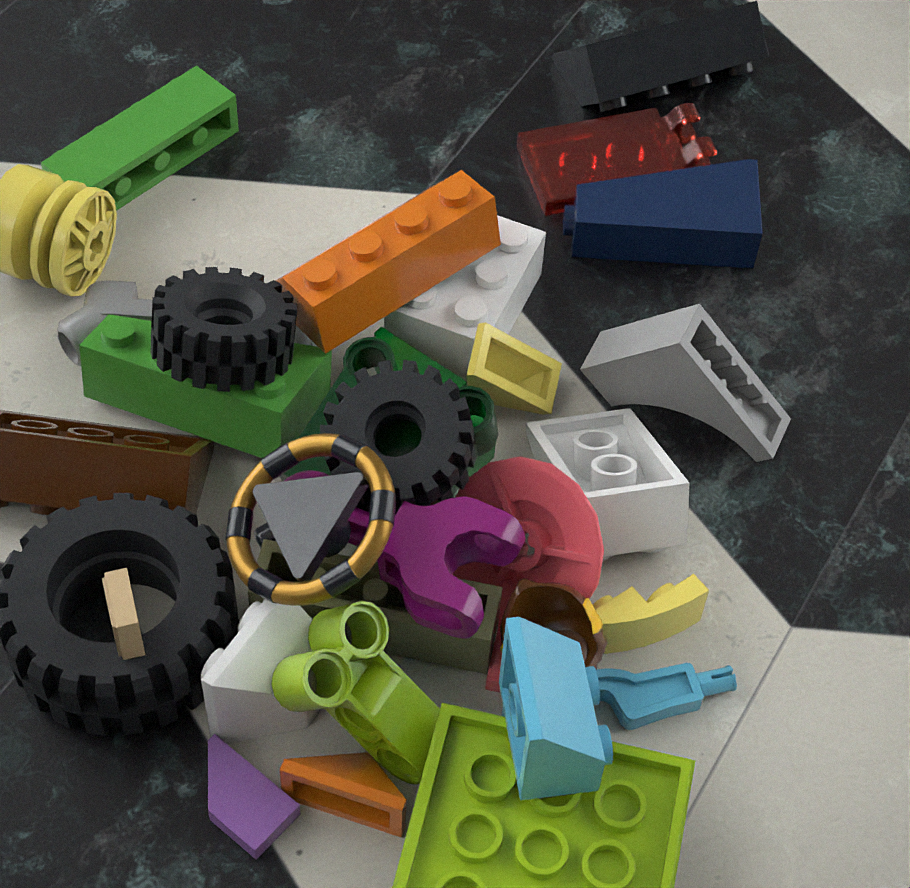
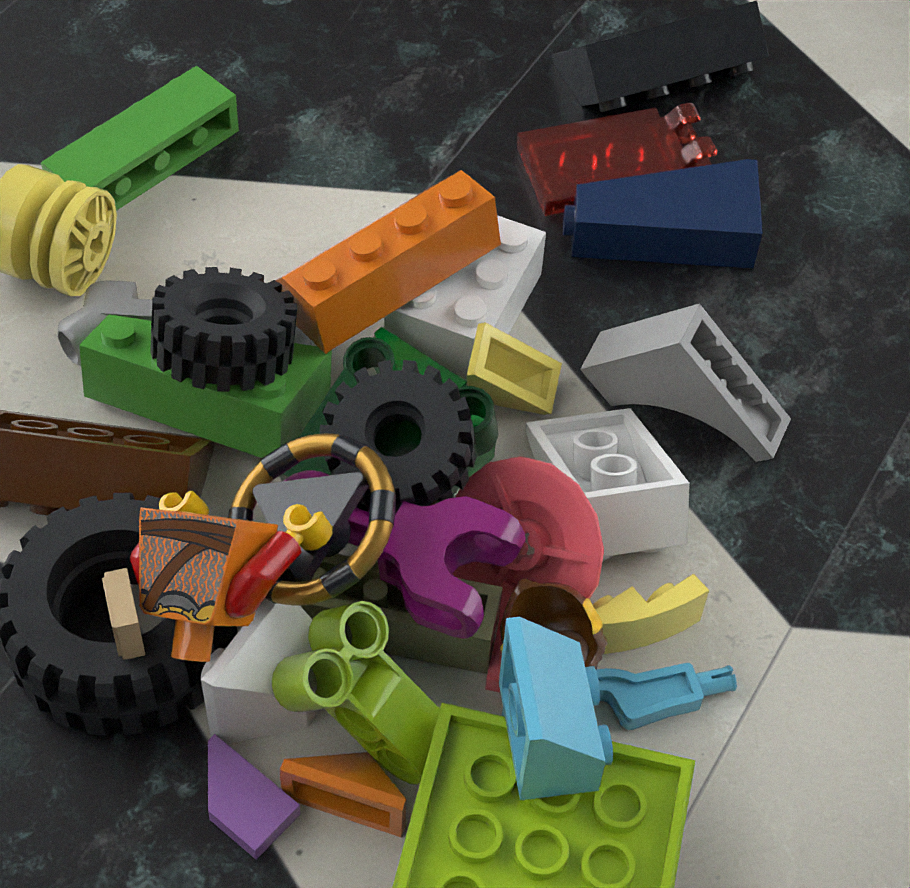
none -> torso [130,491,332,662]

